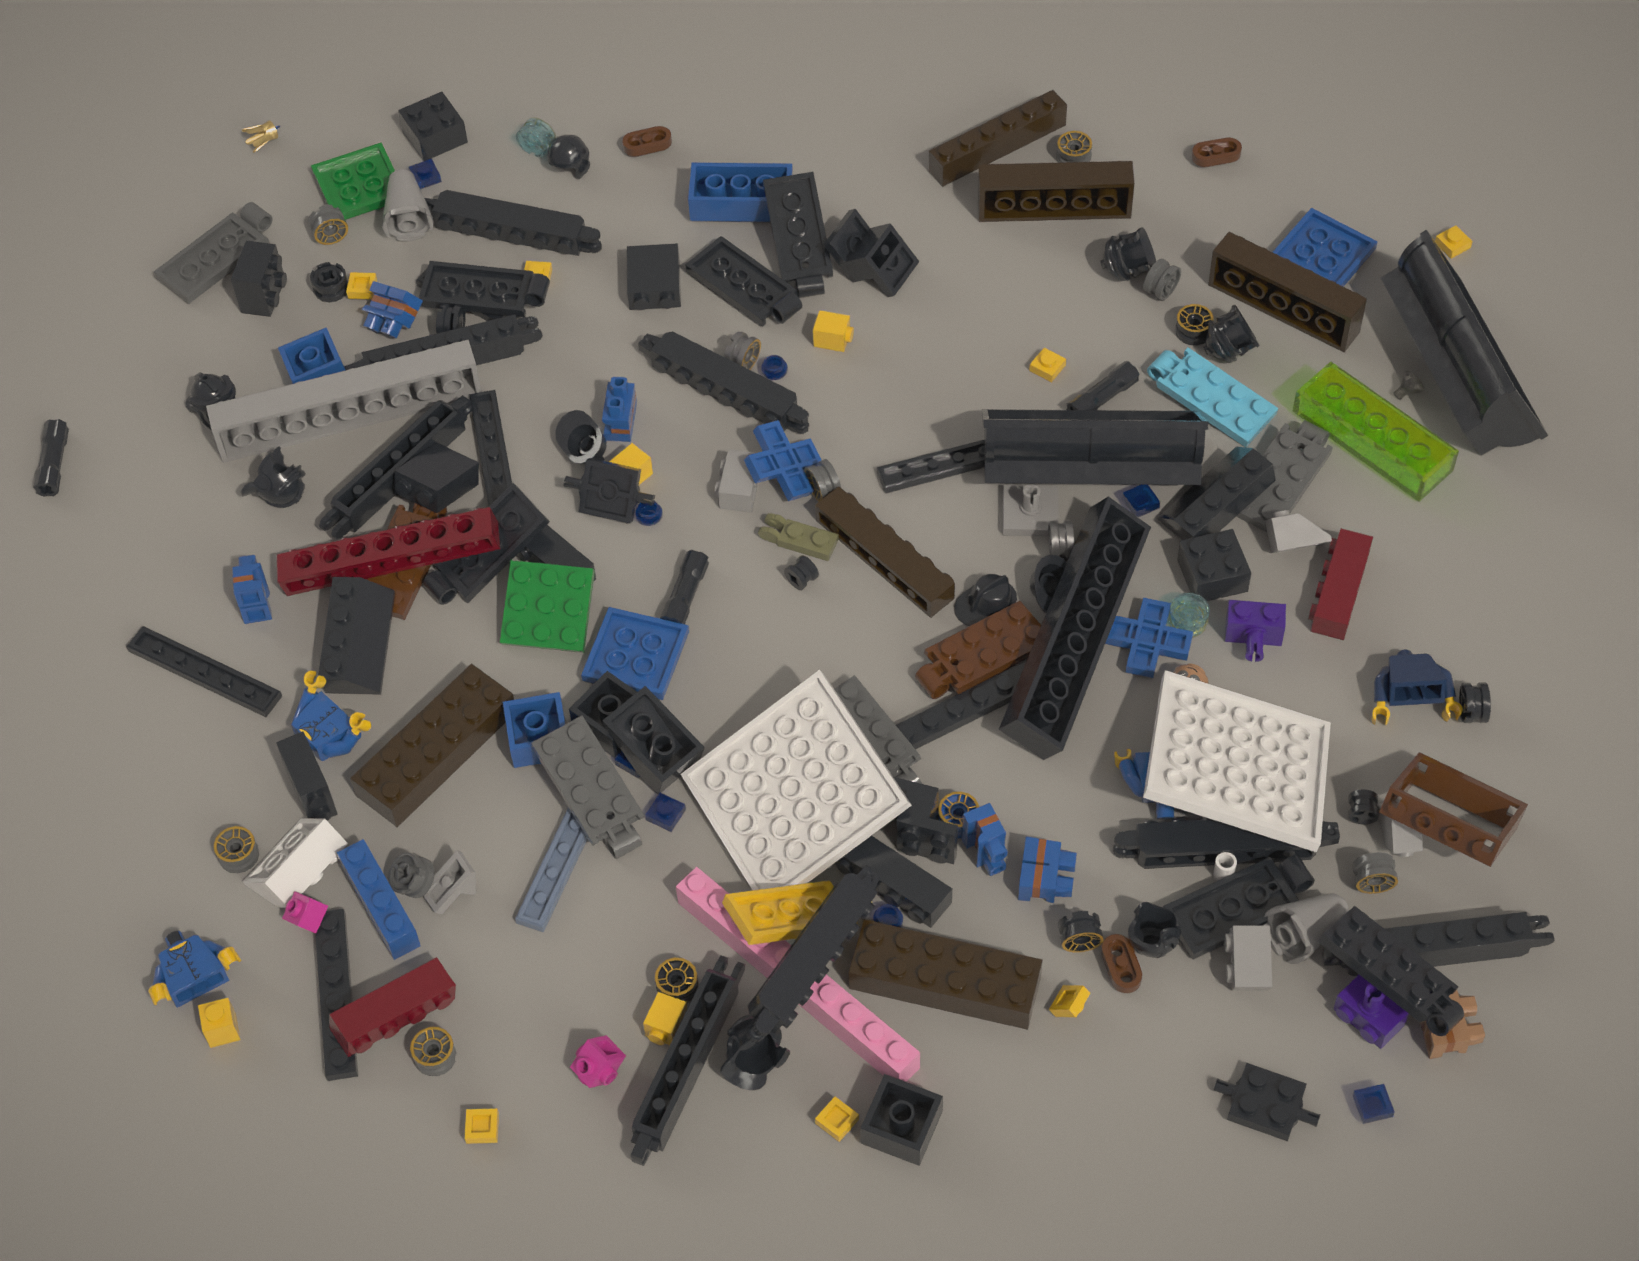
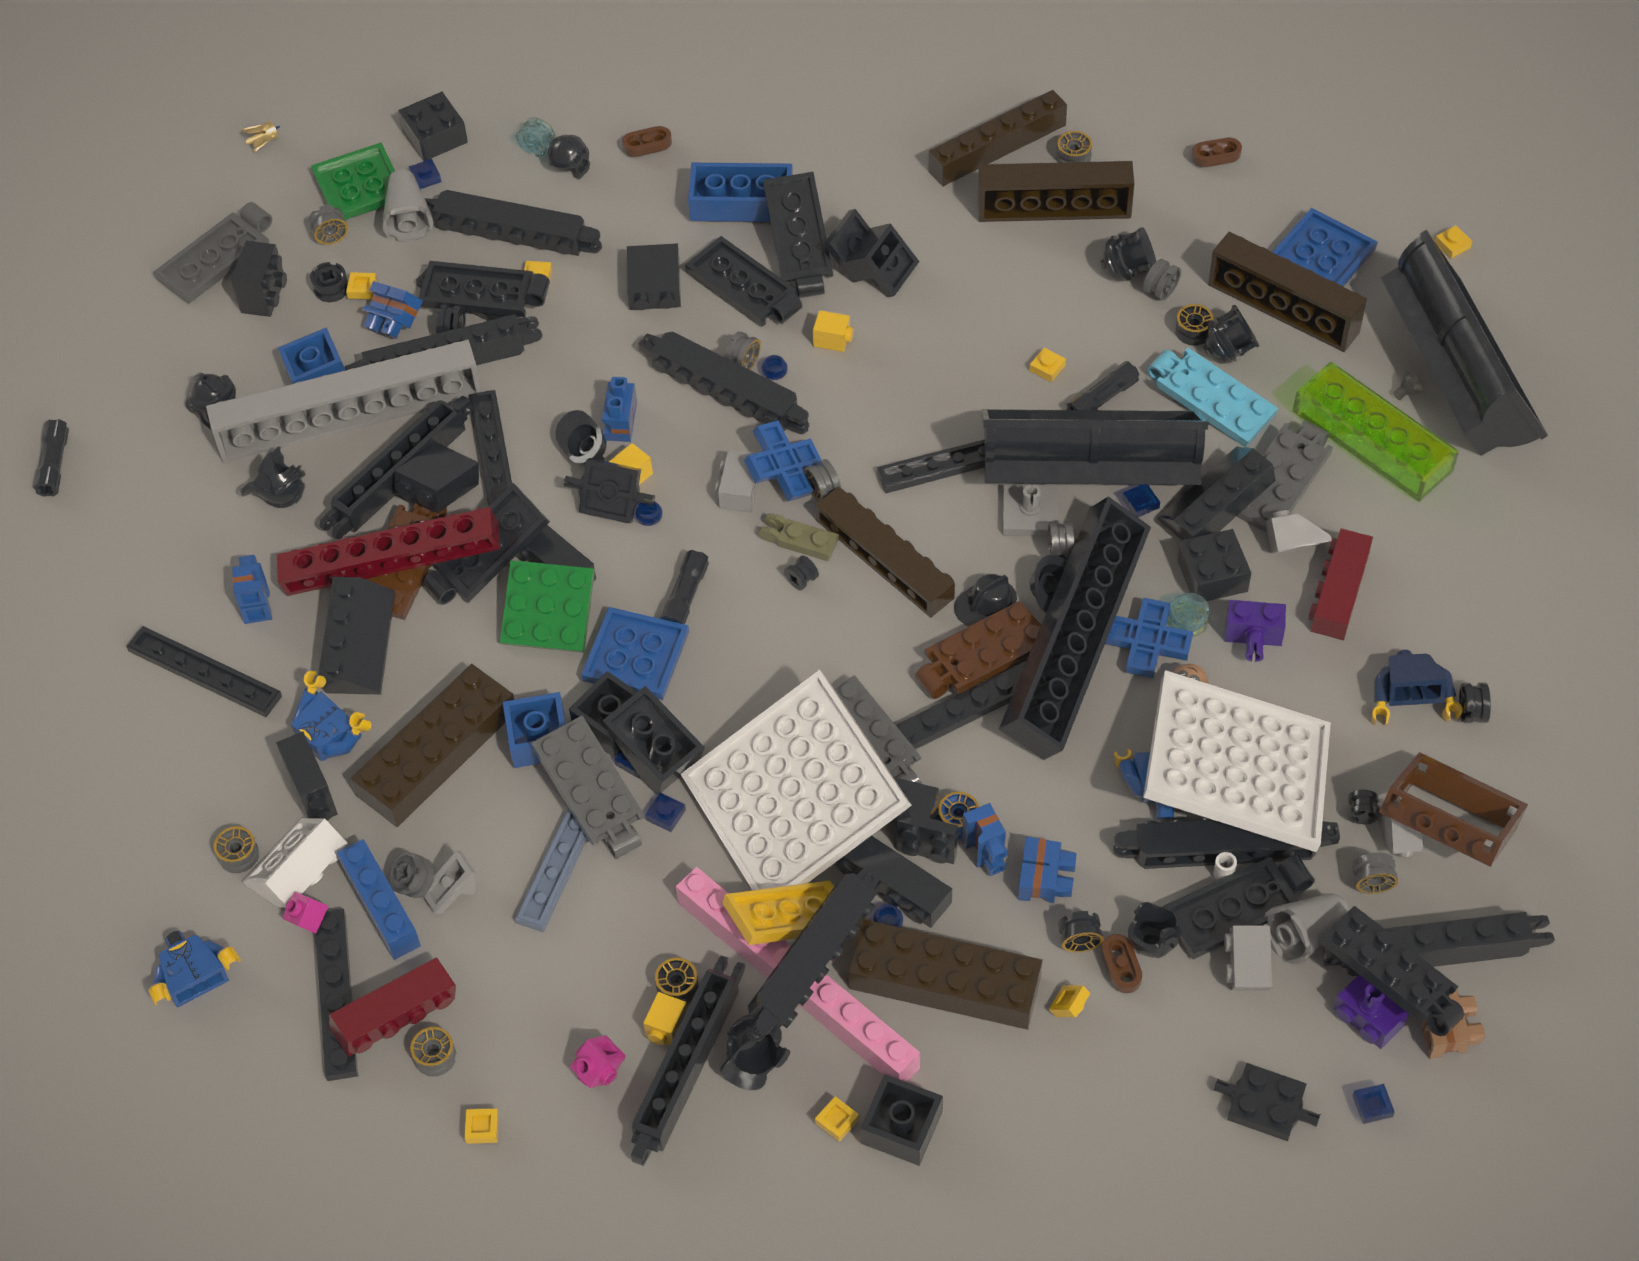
yellow brick [198,998,241,1048] -> none

